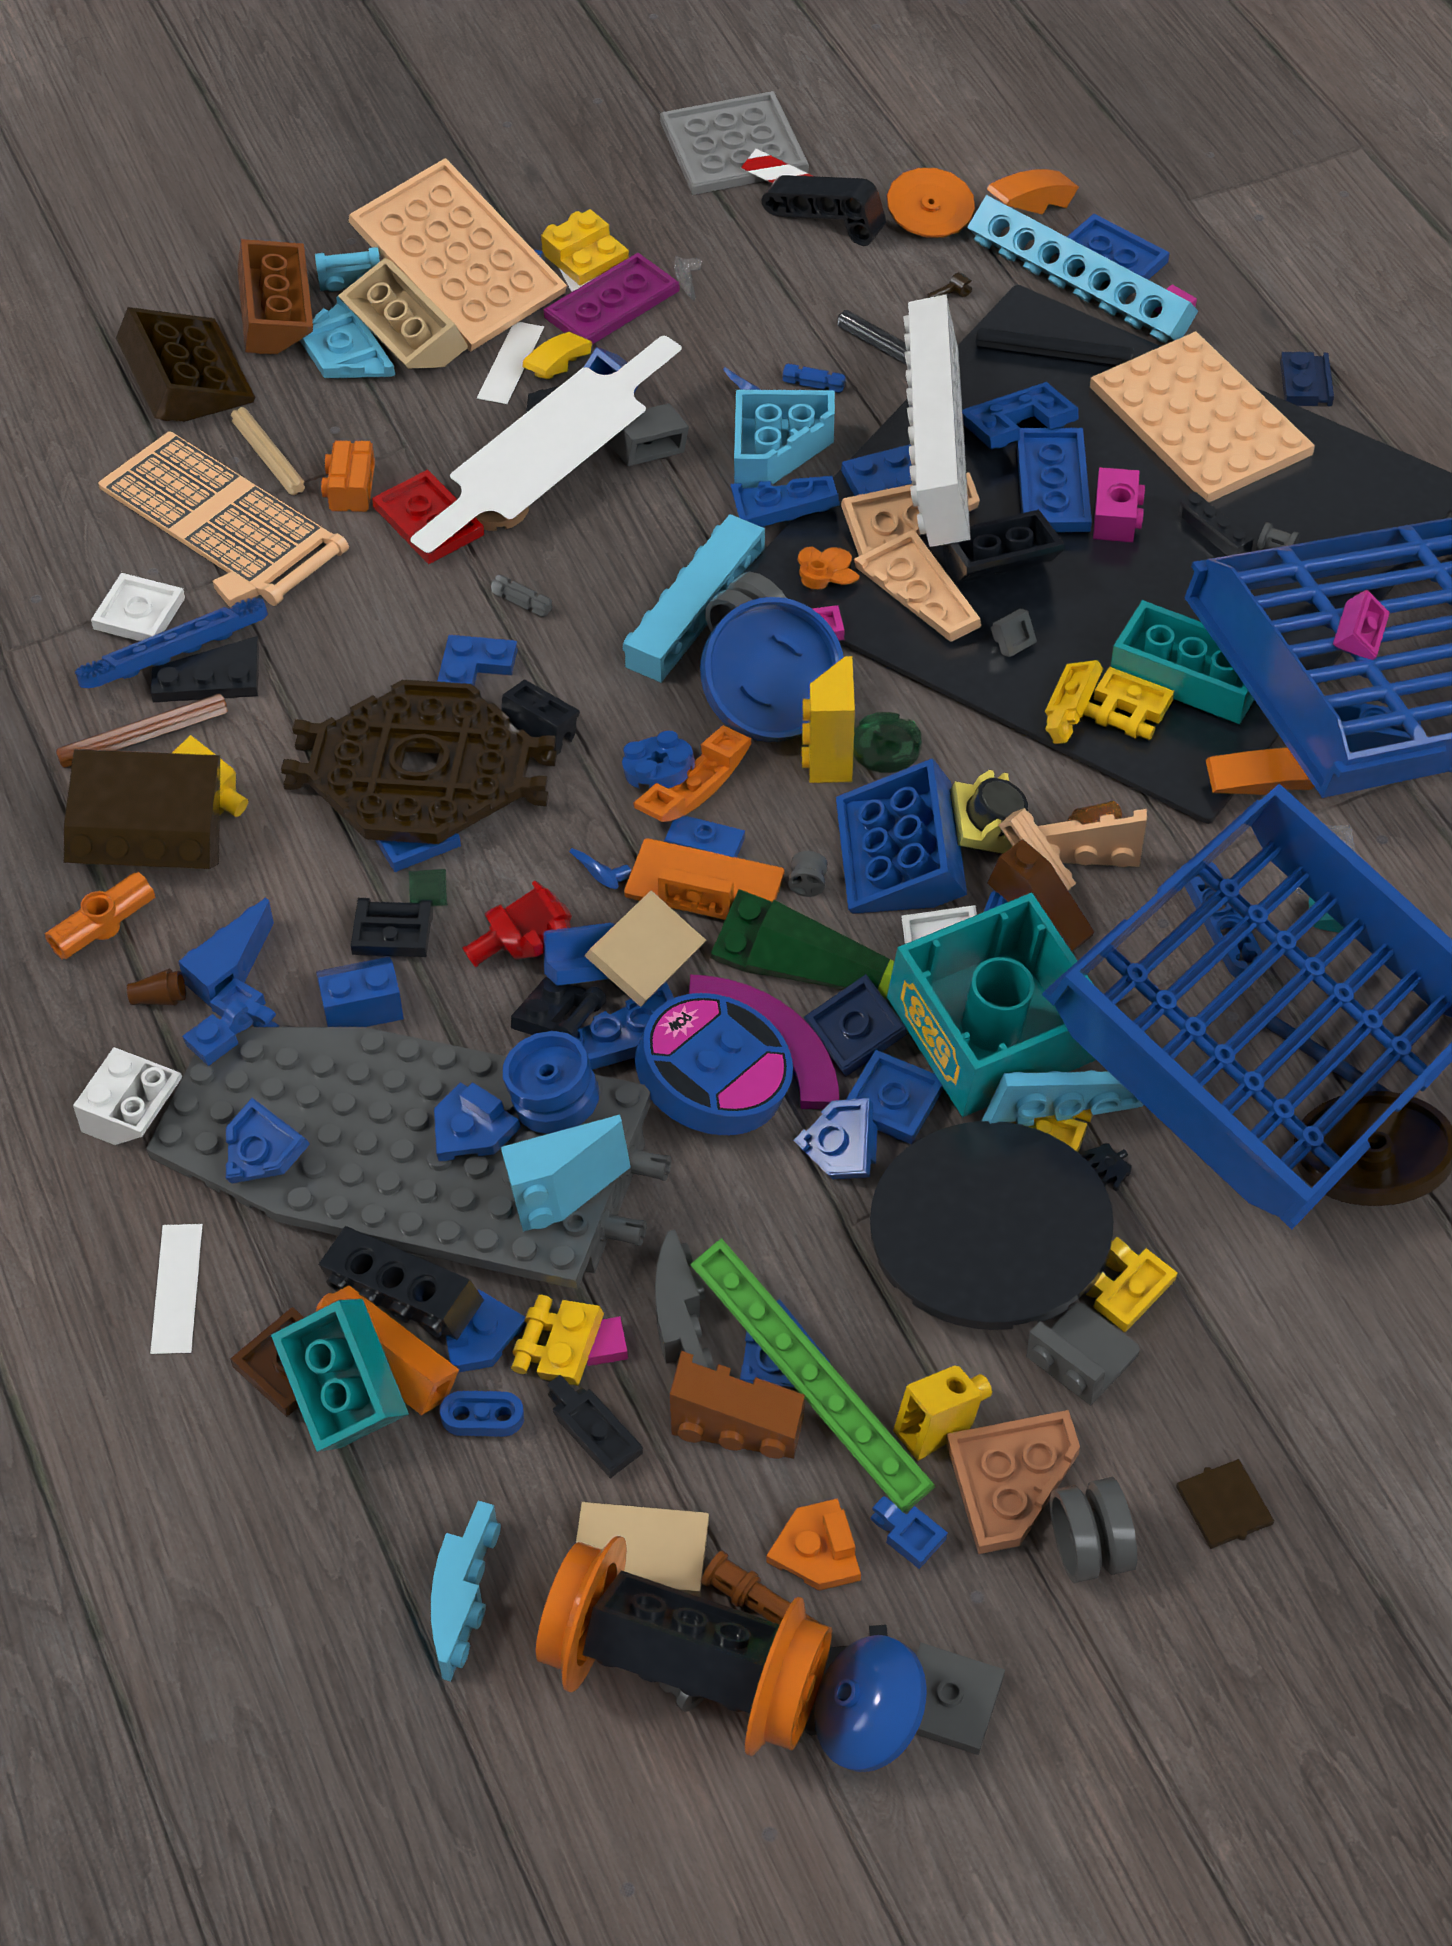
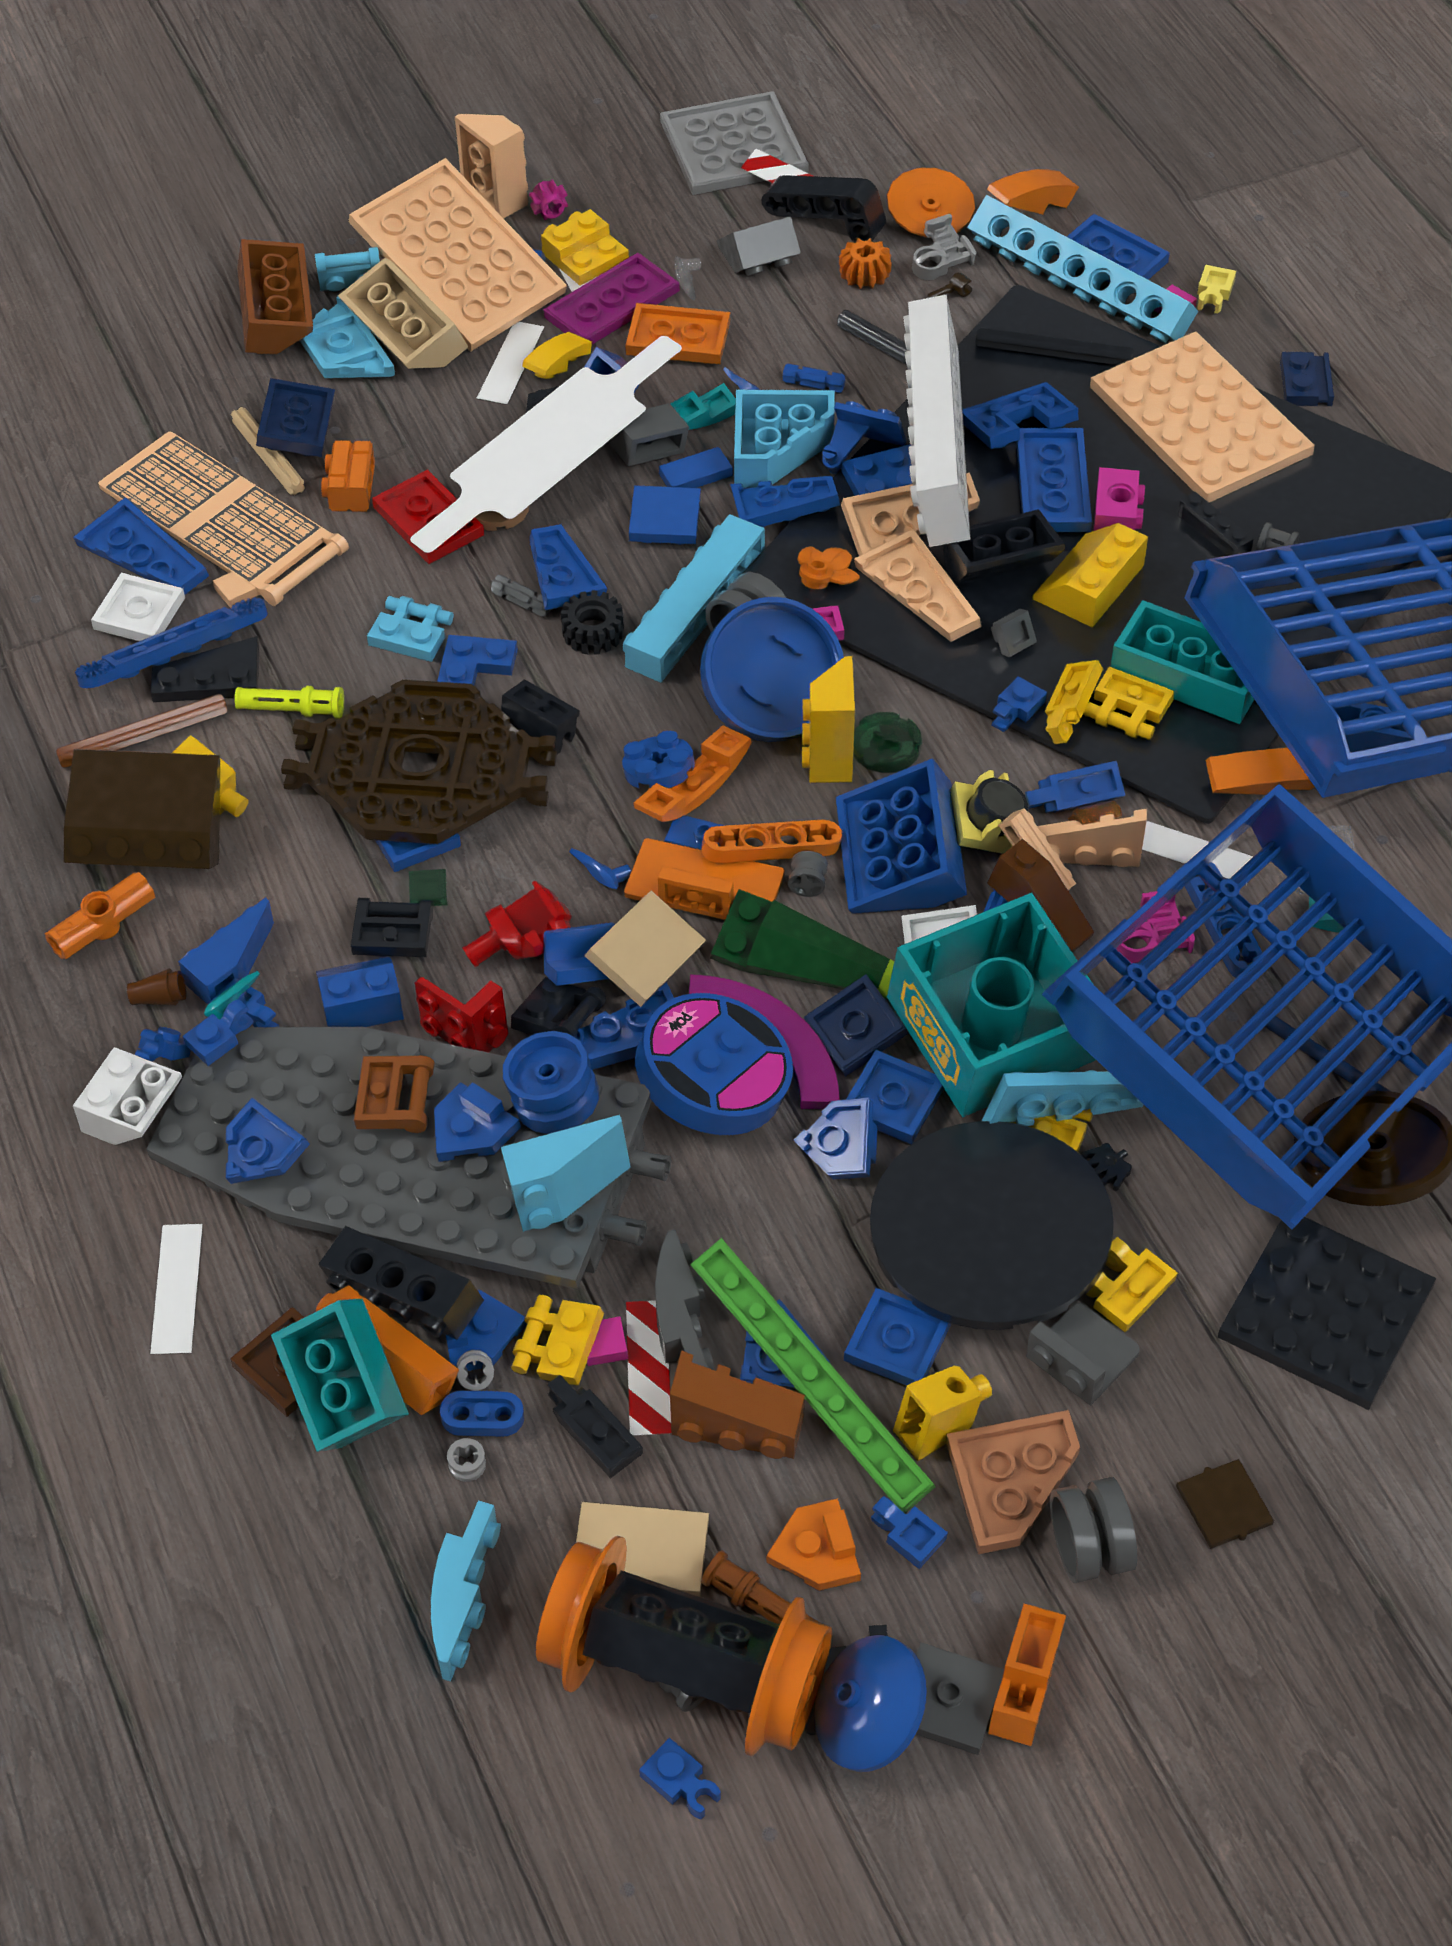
dark brown slope [116,307,256,422] -> none
dark pink slope [1333,589,1390,660] -> none
none -> blue wing [73,497,209,595]
none -> blue plate [135,1027,191,1061]
none -> teal bar [204,971,260,1020]
none -> neon yellow pin [235,686,344,719]
none -> dark blue plate [256,378,335,457]
none -> dark orange plate [354,1055,435,1133]
none -> medium azure plate [367,596,454,662]
none -> red bracket [414,977,509,1053]
none -> light grey bush [447,1438,486,1482]
none -> light nougat slope [455,114,528,219]
none -> light grey bush [456,1350,494,1391]
none -> dark pink gear [529,179,568,220]
none -> blue wing [529,524,607,610]
none -> black tyre [561,590,624,655]
none -> orange plate [625,303,730,364]
none -> sticker [626,1301,672,1435]
none -> blue tile [629,485,701,545]
none -> blue plate [639,1737,721,1819]
none -> blue tile [659,447,733,488]
none -> teal slope [670,383,736,430]
none -> orange beam [701,820,842,863]
none -> slope [717,216,801,276]
none -> blue plate [822,401,907,474]
none -> orange gear [839,238,892,289]
none -> blue plate [844,1288,951,1386]
none -> light grey piece [912,214,976,280]
none -> orange slope [988,1603,1066,1746]
none -> blue plate [992,676,1047,732]
none -> blue hinge [1025,761,1126,813]
none -> yellow slope [1033,523,1148,628]
none -> dark pink piece [1116,891,1195,963]
none -> white sticker [1131,816,1253,885]
none -> light yellow plate [1197,265,1236,314]
none -> black plate [1218,1217,1436,1410]

